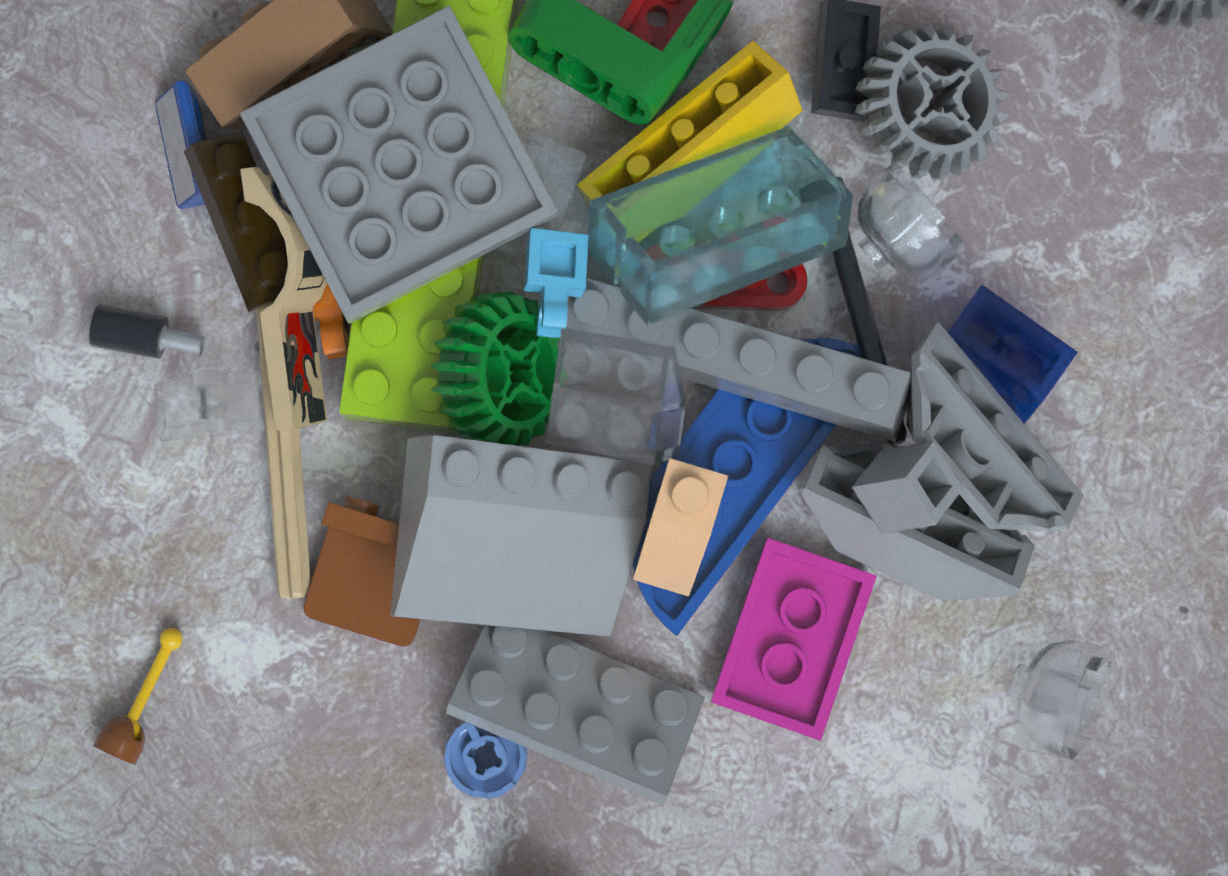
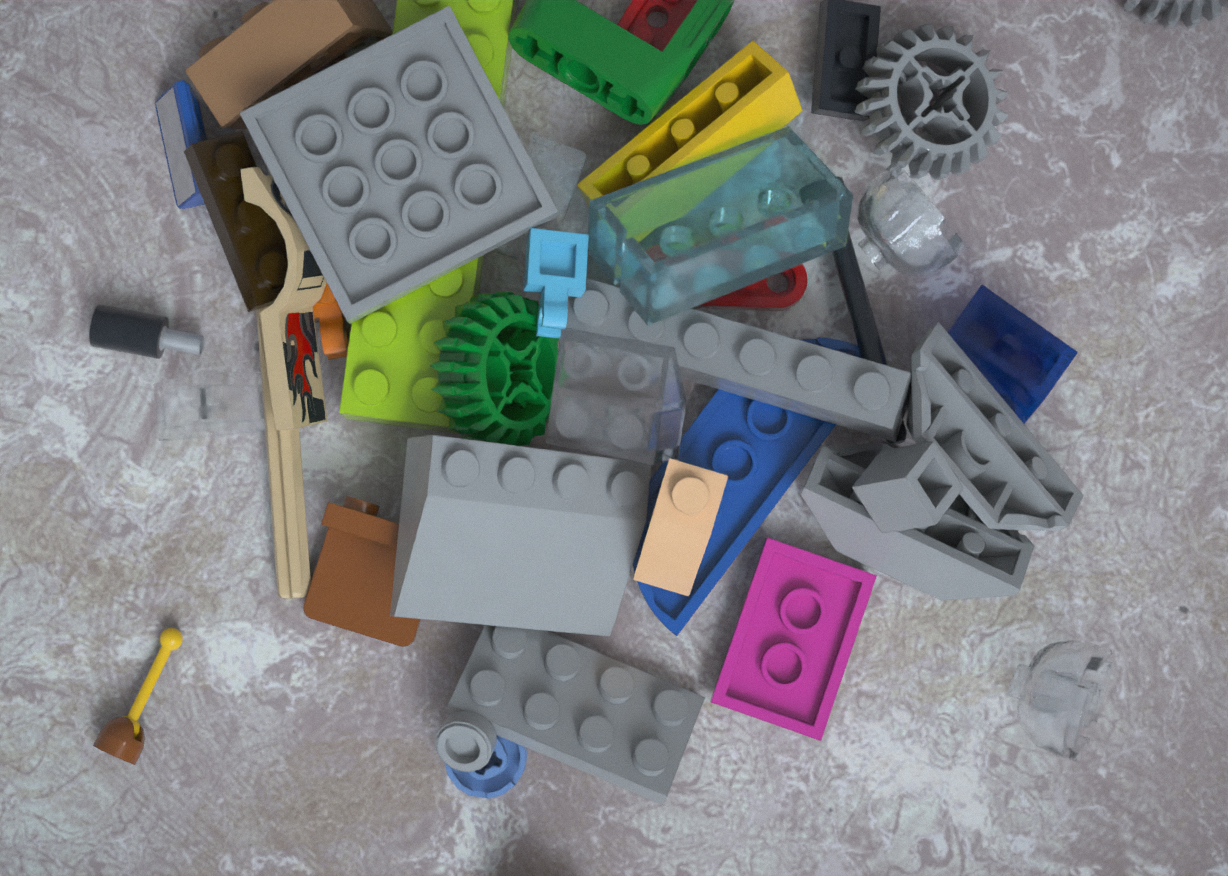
none -> light grey tile [435,711,497,772]

